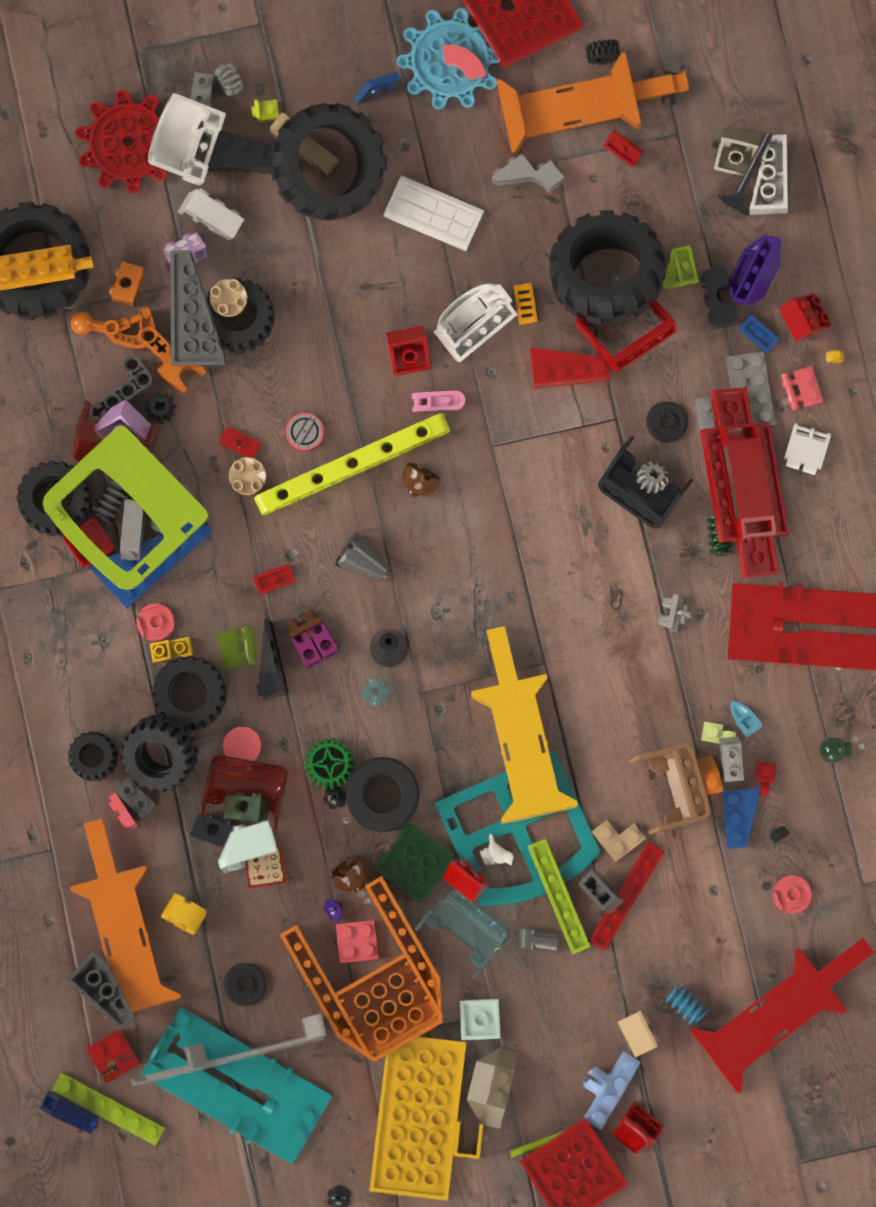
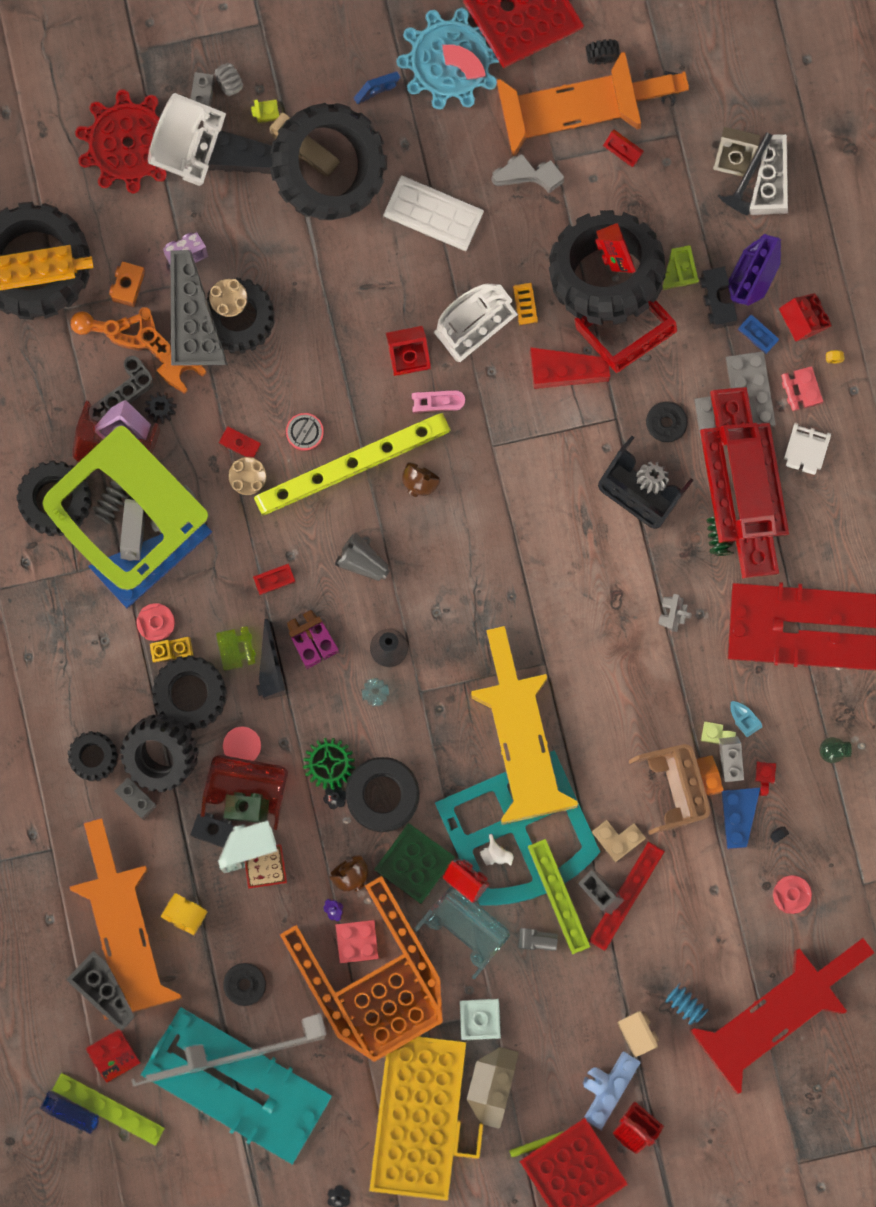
red plate [62,517,115,569] -> none
coral plate [109,792,138,830] -> none
white wedge [178,189,244,240] -> none
none -> red slope [595,223,636,273]

